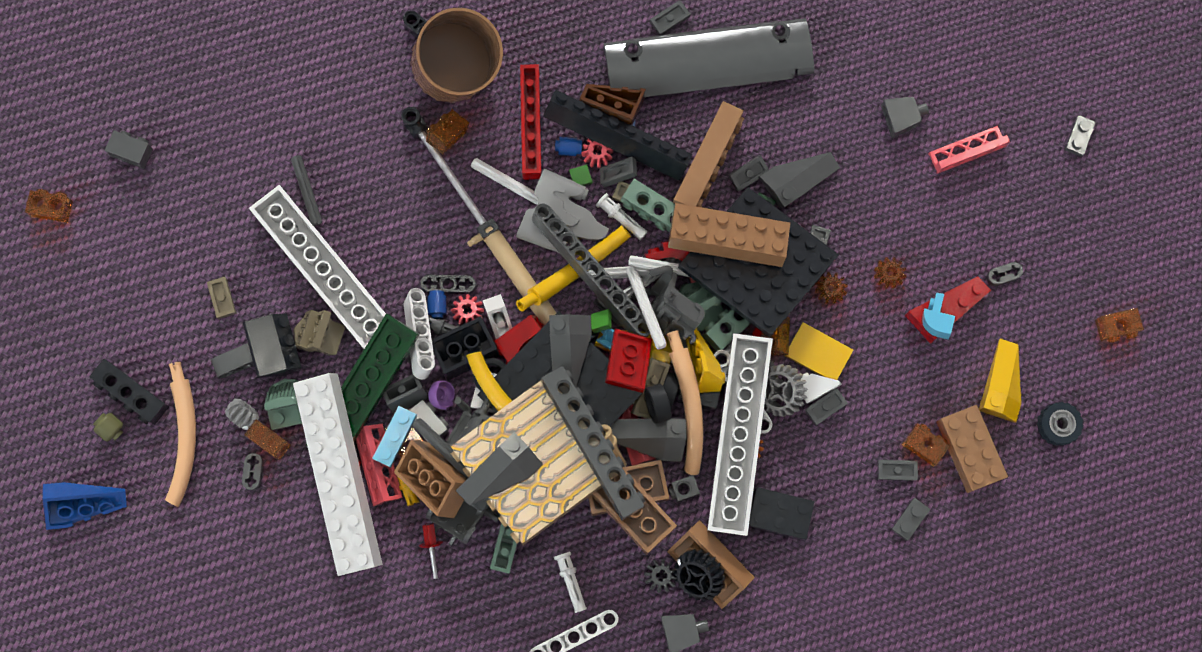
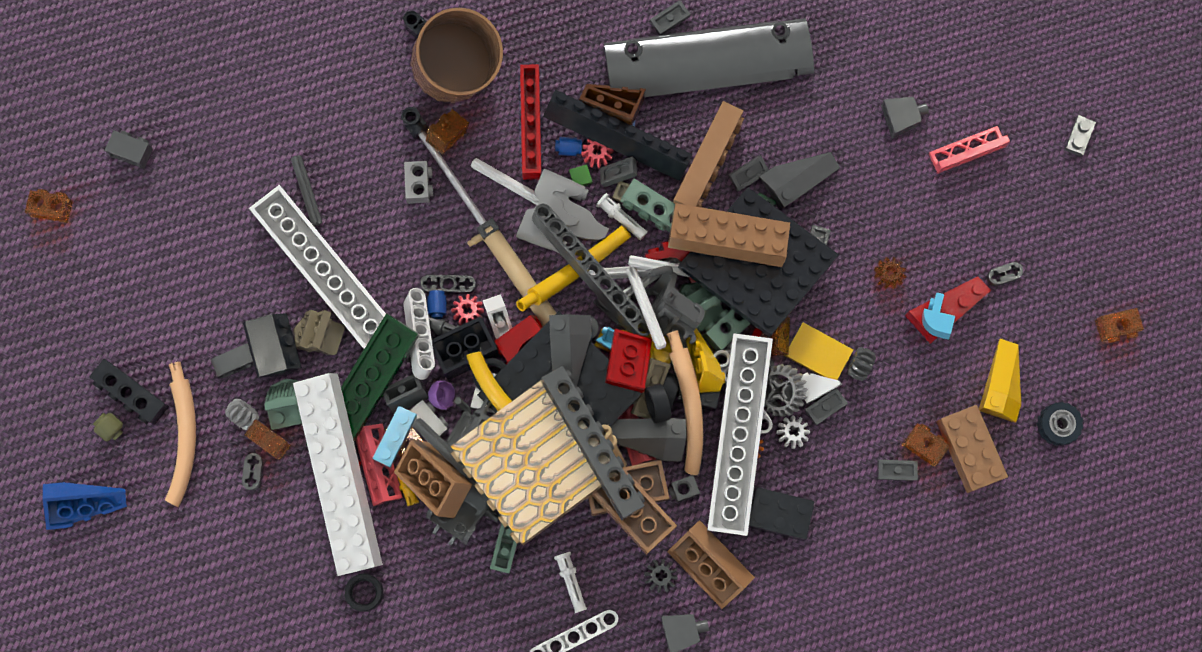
dark tan plate [207,277,237,319] -> none
red piece [419,523,443,579] -> none
dark grey wedge [456,432,543,506] -> none
bright green tile [591,309,612,333] -> none
black gear [673,549,726,602] -> none
clear orange gear [815,272,848,305] -> none
dark grey plate [891,498,930,541] -> none
none -> black tyre [345,574,383,612]
none -> light grey brick [404,161,433,204]
none -> white gear [776,416,810,449]
none -> dark grey gear [848,347,876,381]

